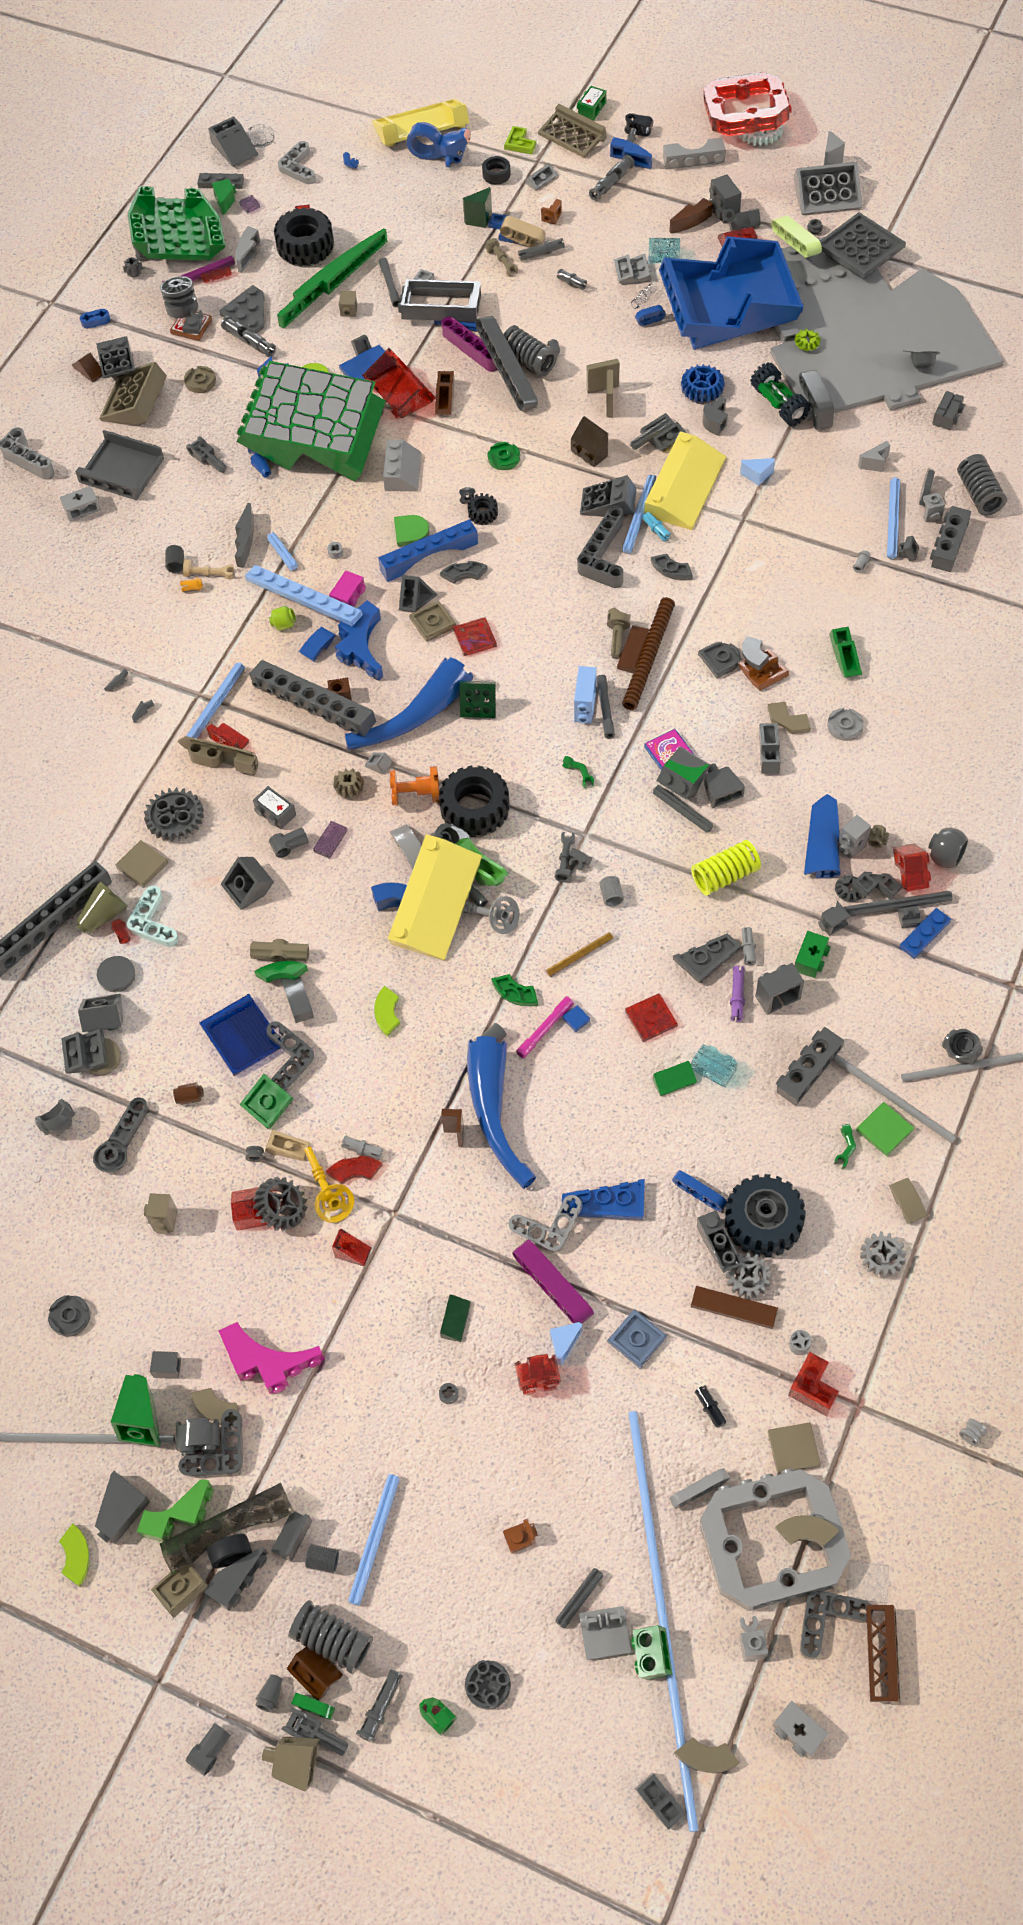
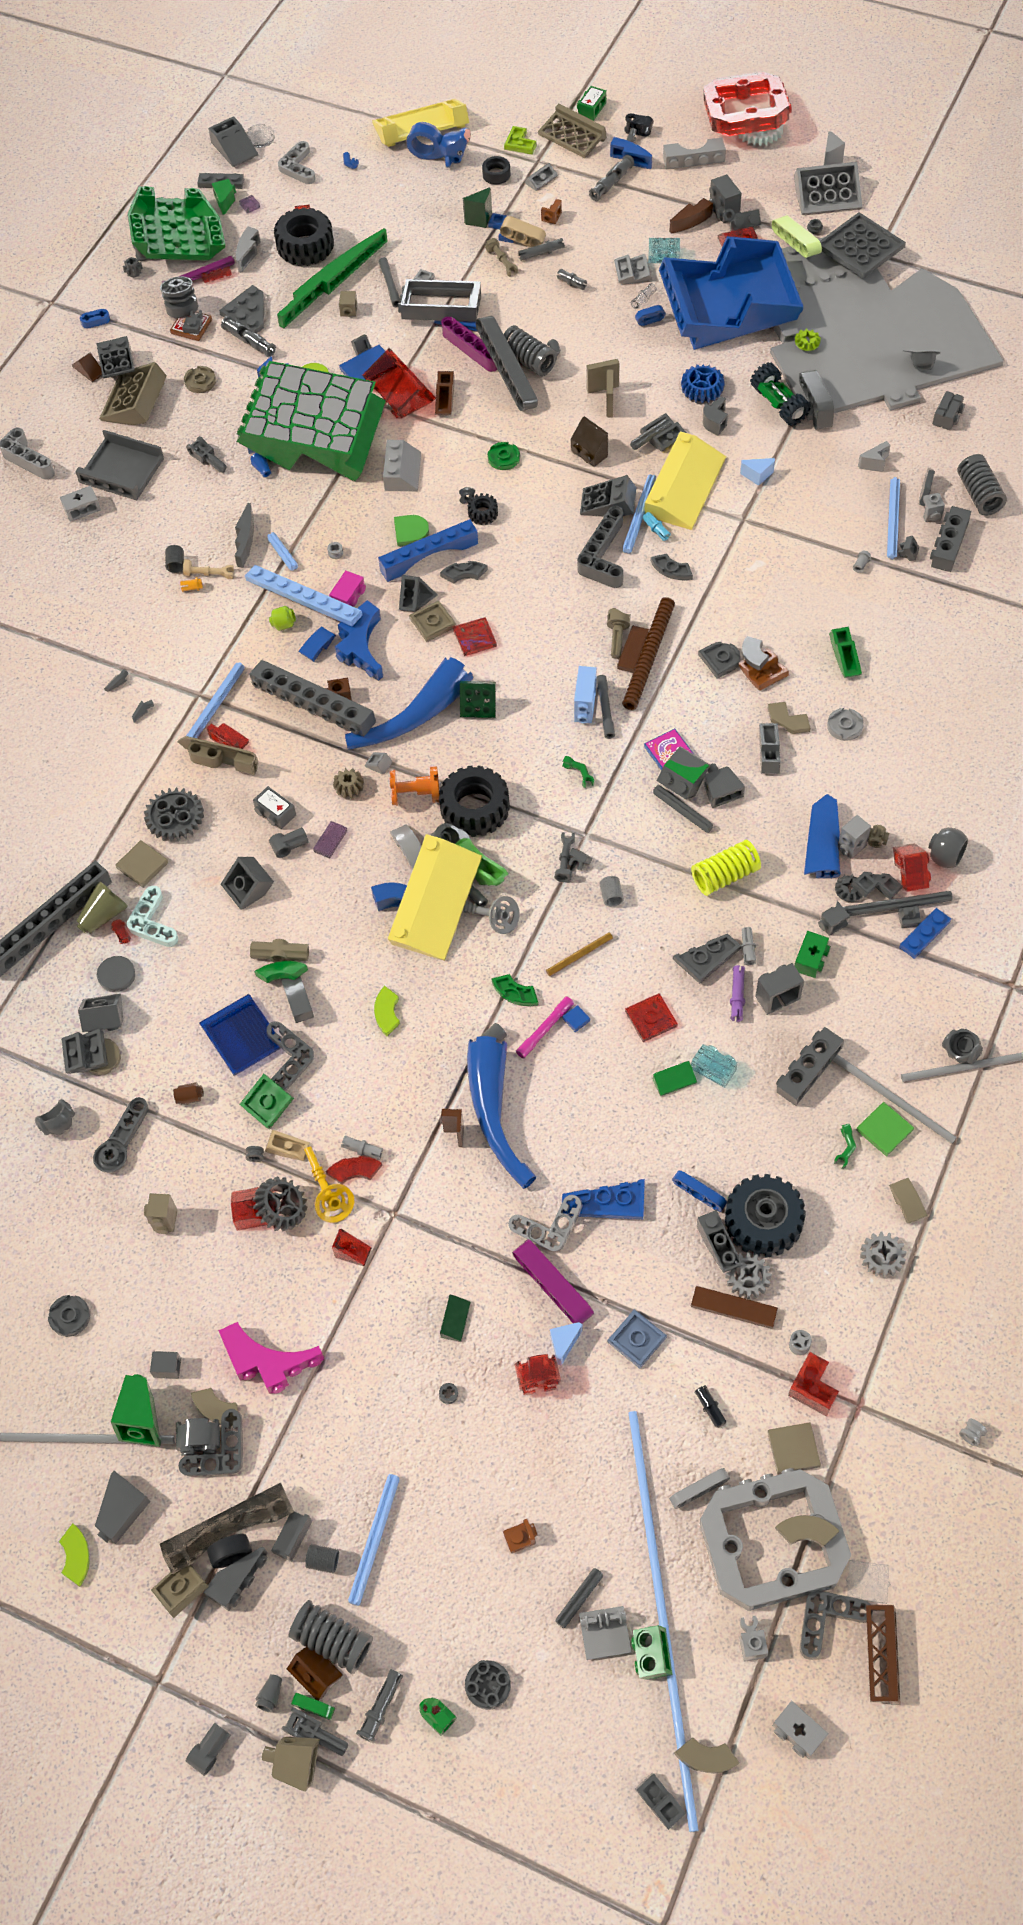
bright green arch [137,1479,214,1543] -> none

